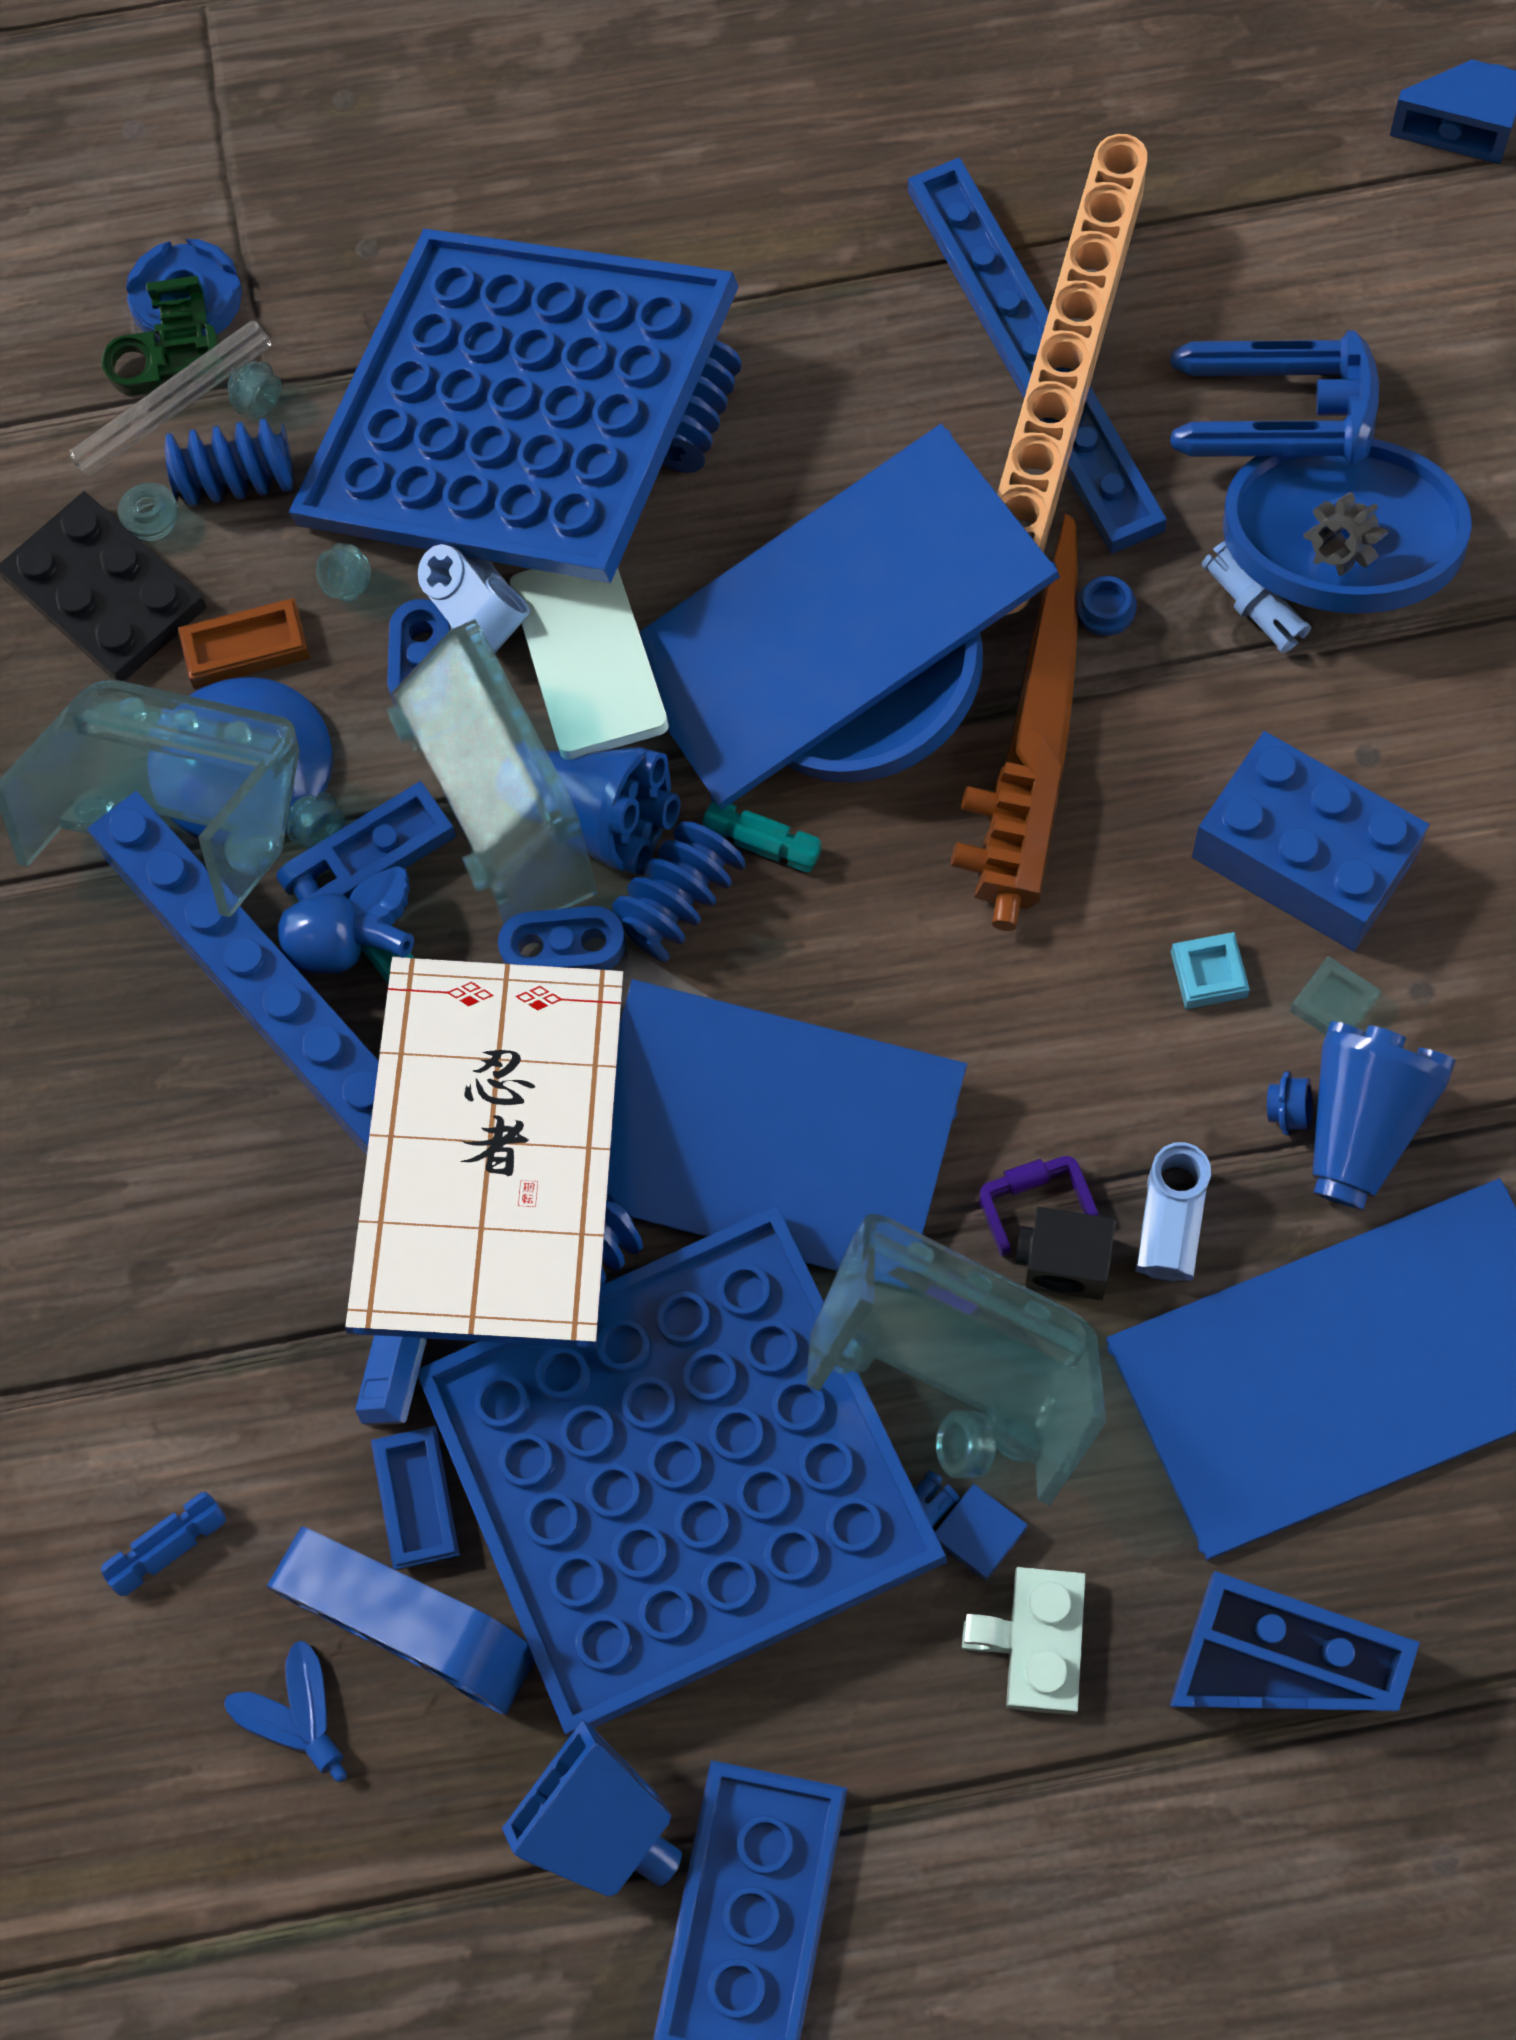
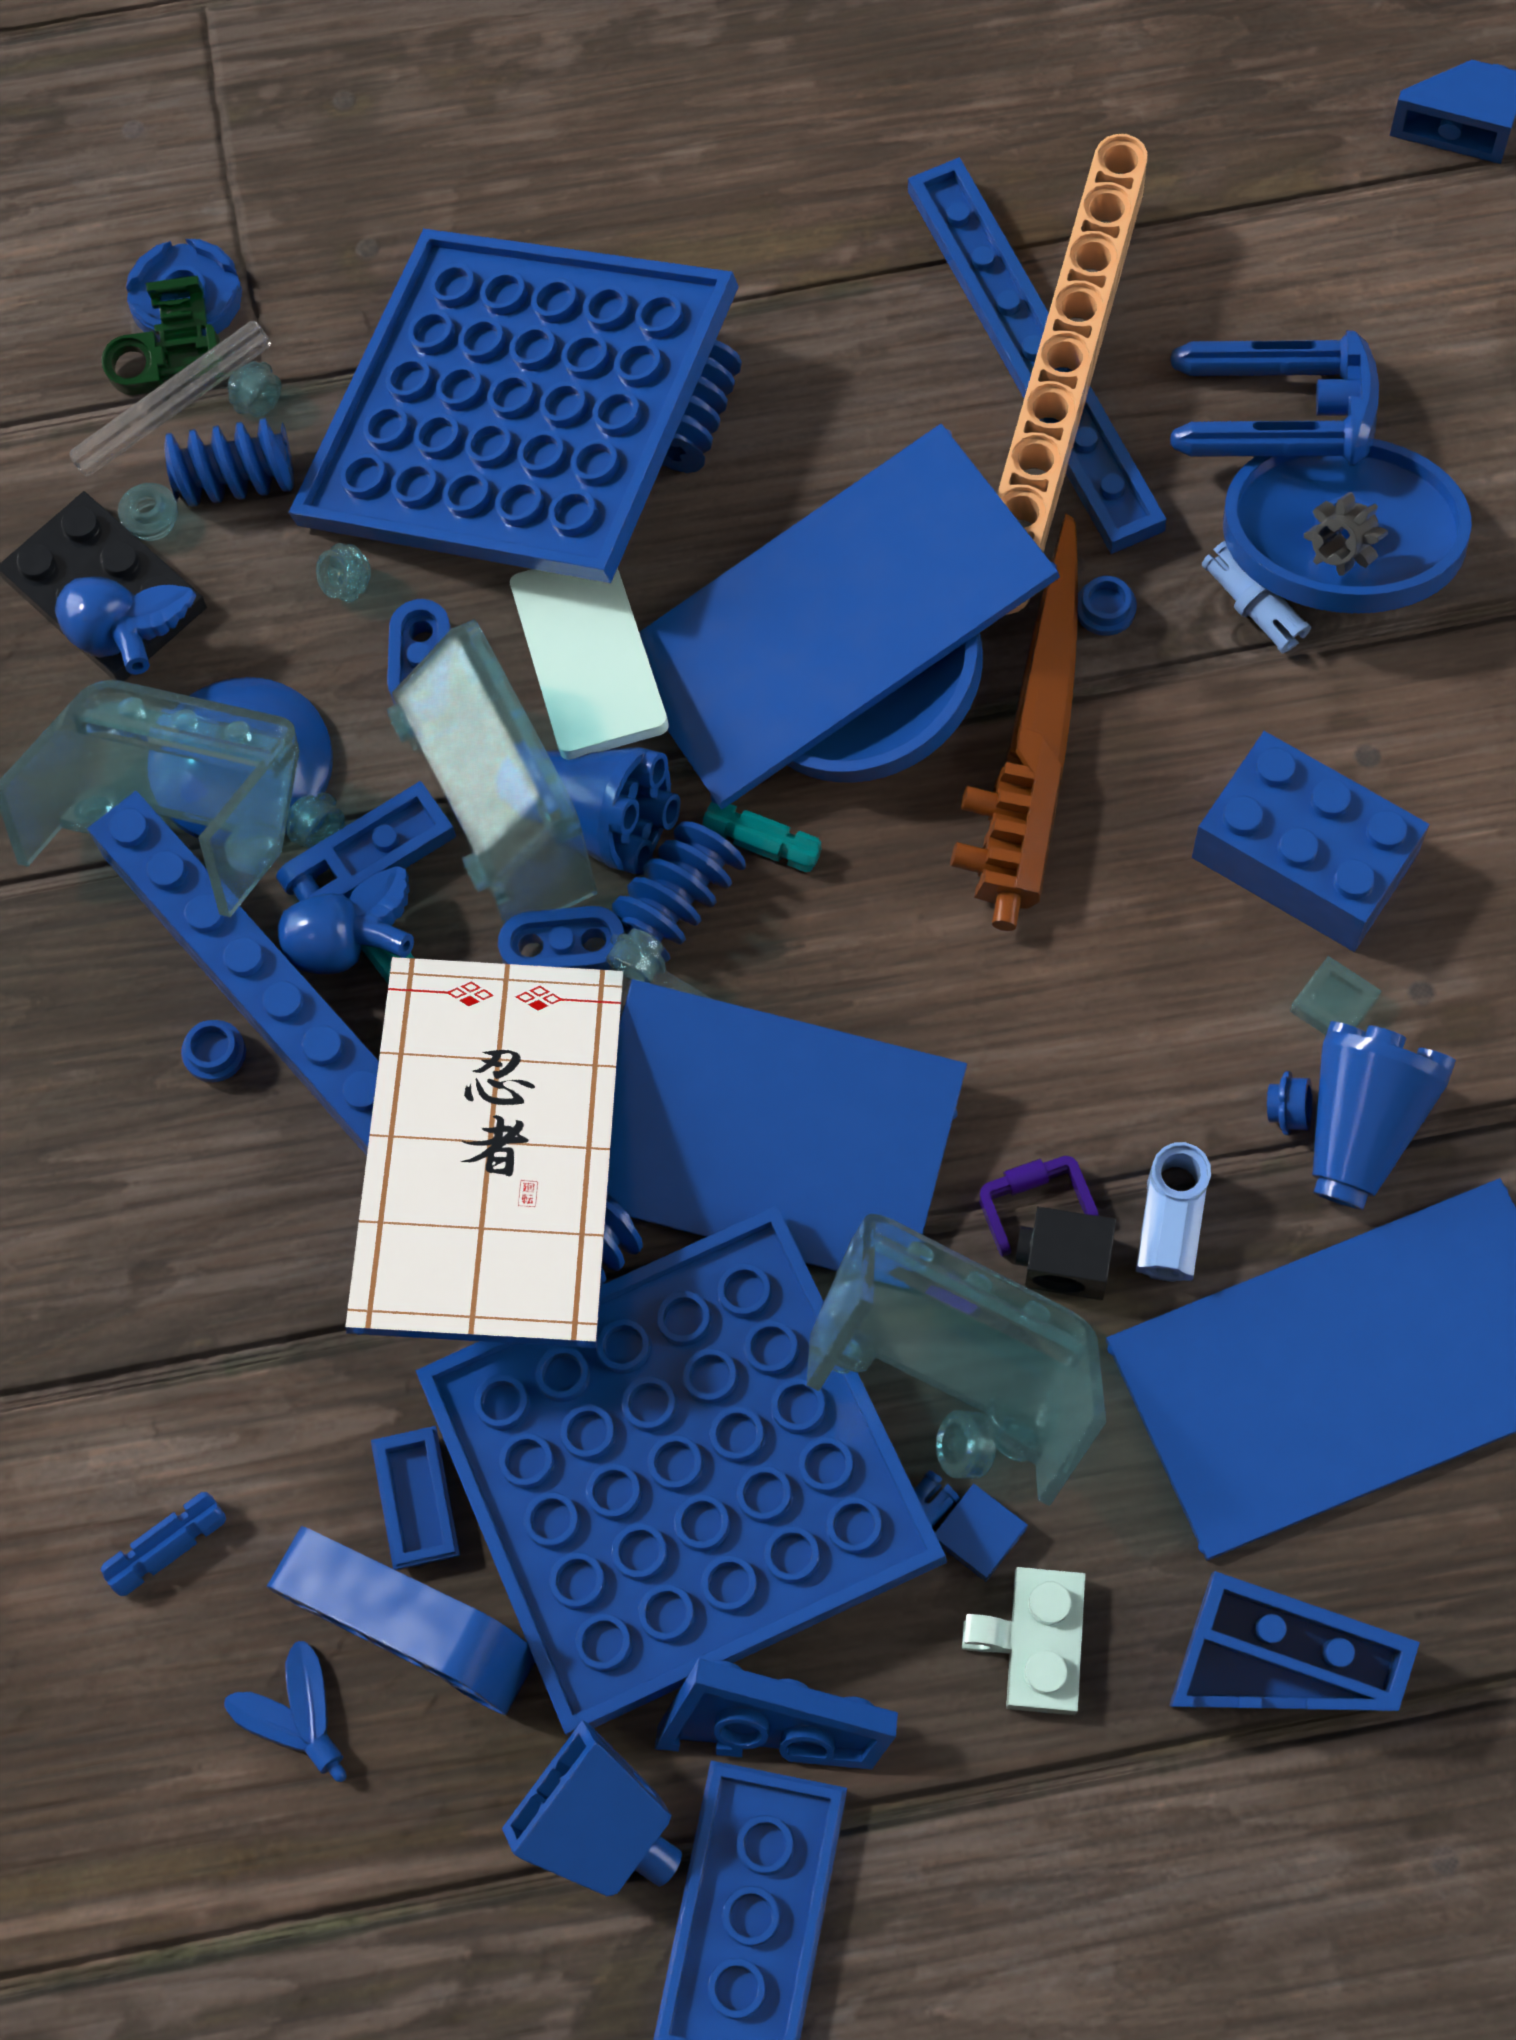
dark orange tile [178,598,311,689] -> none
blue tile [355,1335,427,1425] -> none
light blue piece [418,544,530,658] -> none
medium azure tile [1171,932,1250,1010] -> none
none -> blue piece [55,577,196,675]
none -> blue plate [181,1020,246,1082]
none -> clear light blue plate [606,928,666,983]
none -> blue wing [654,1658,898,1770]

